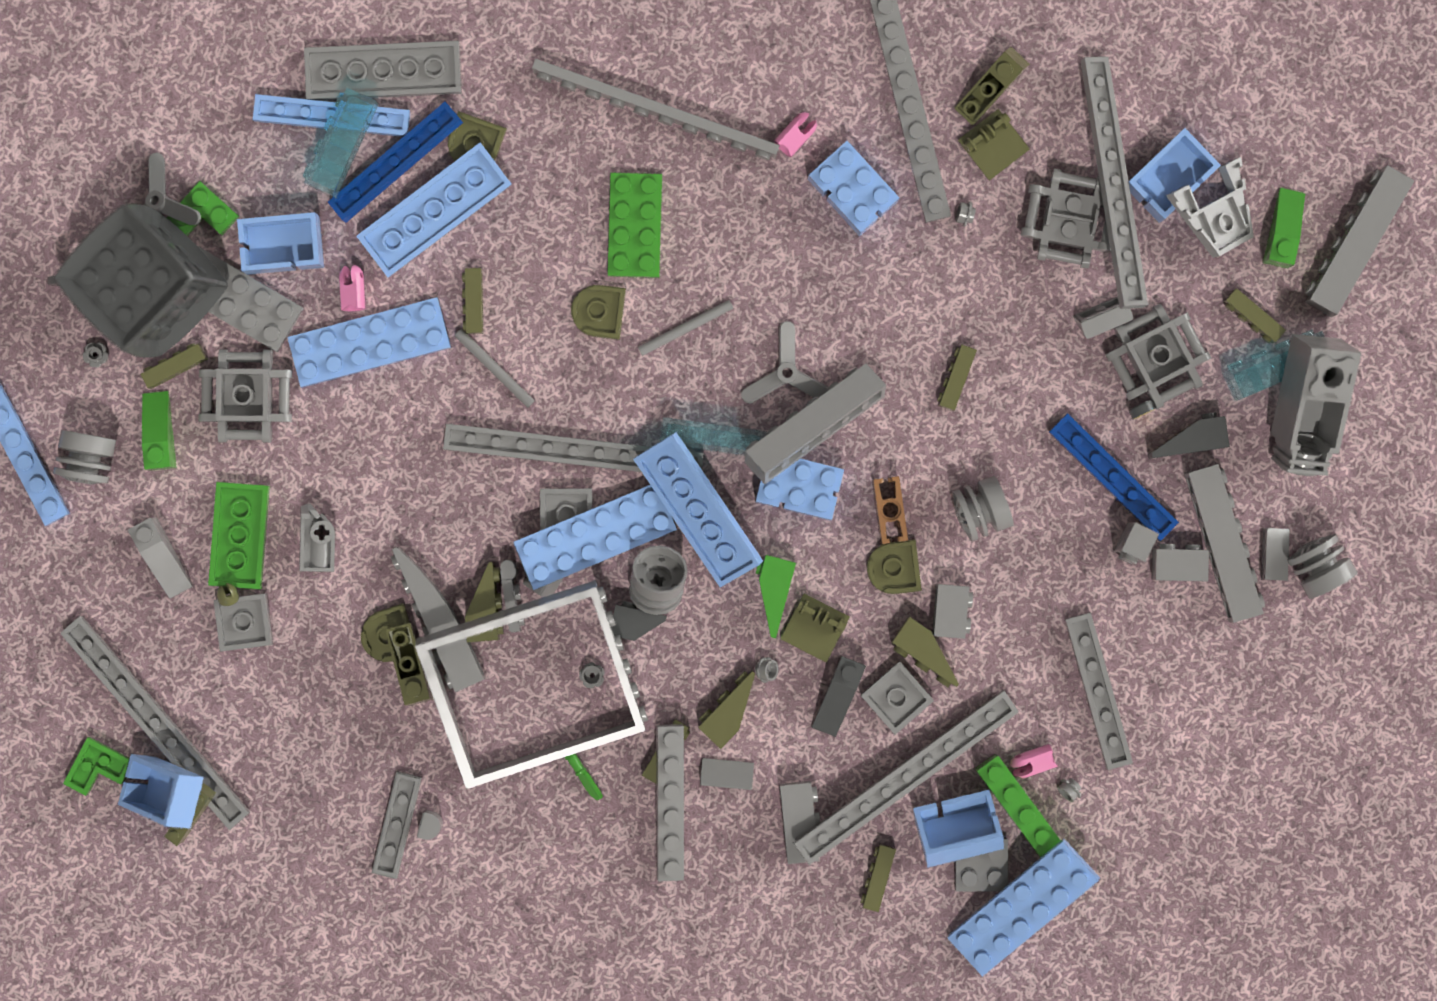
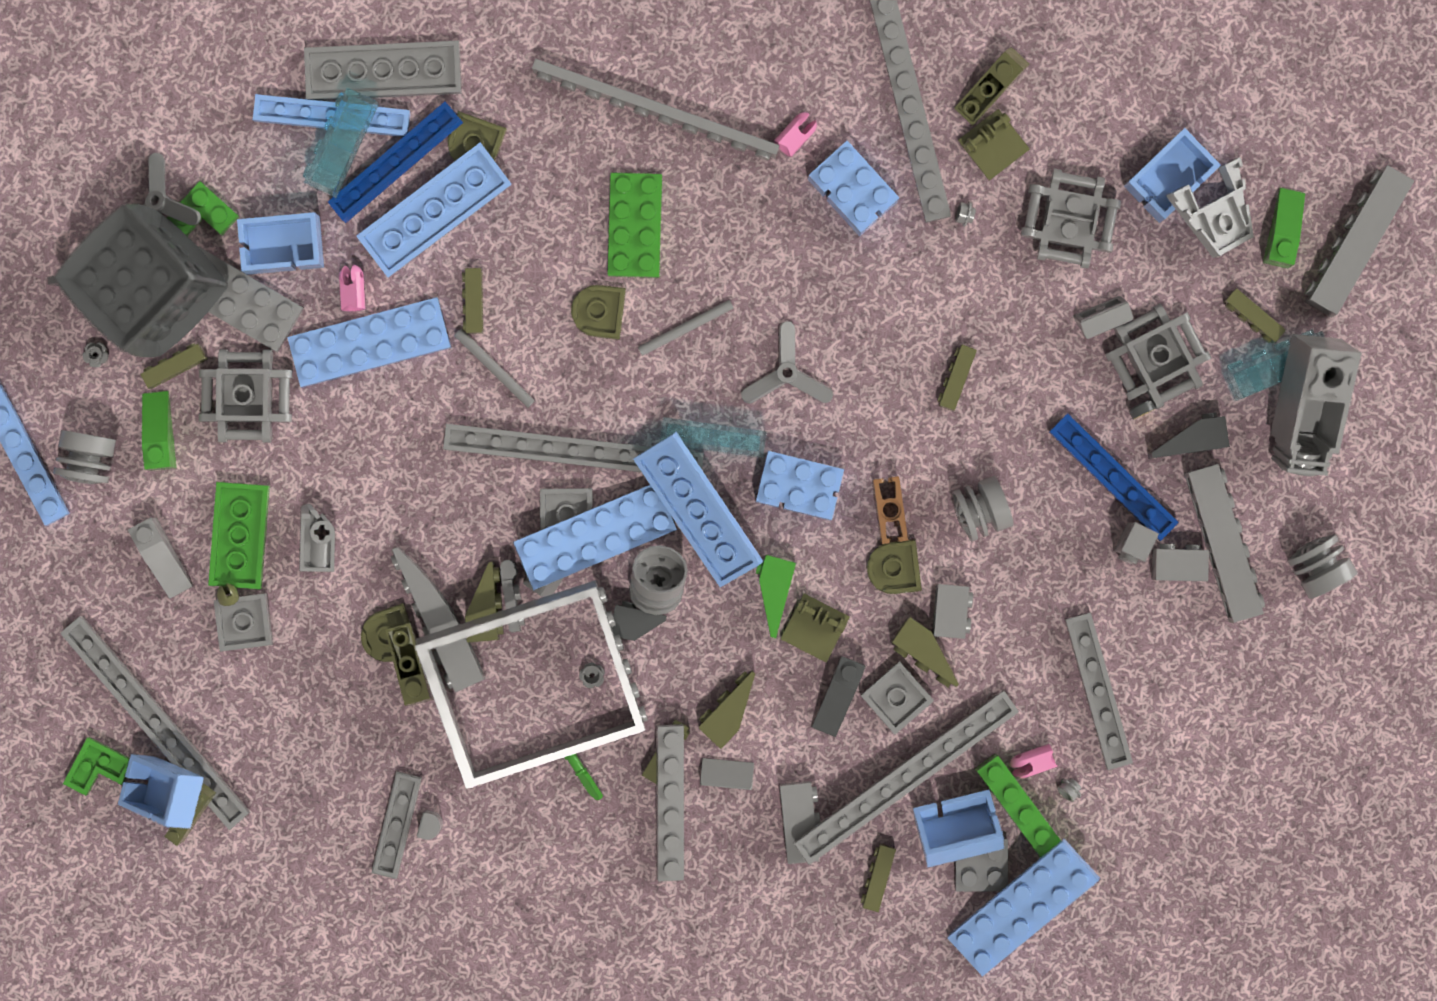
light grey brick [745,364,886,485] -> none
light grey plate [755,657,779,683] -> none
light grey plate [1081,57,1148,309] -> none
light grey slope [1261,528,1290,581] -> none

